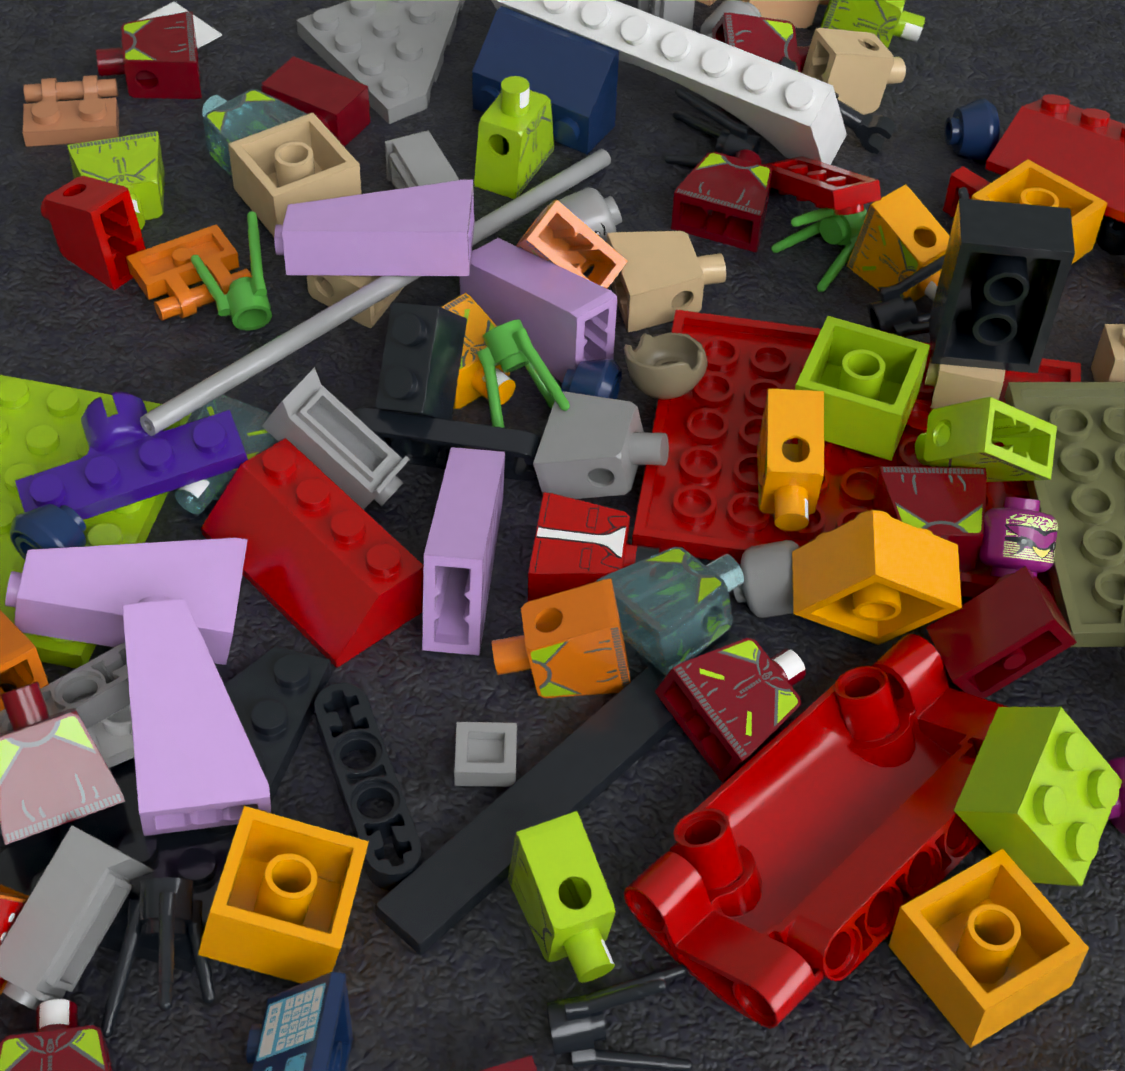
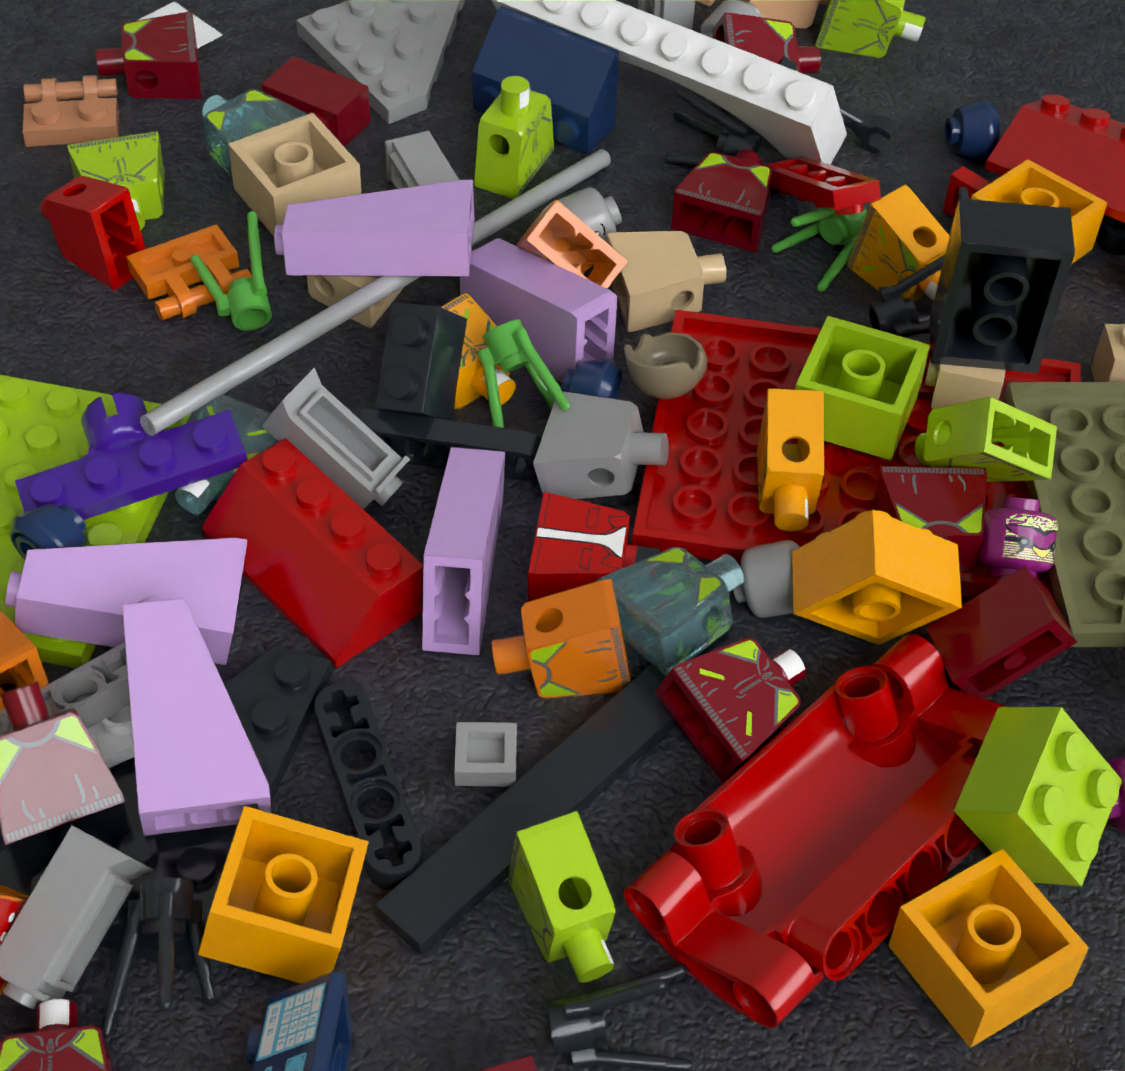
tan torso [802,28,906,115] -> none

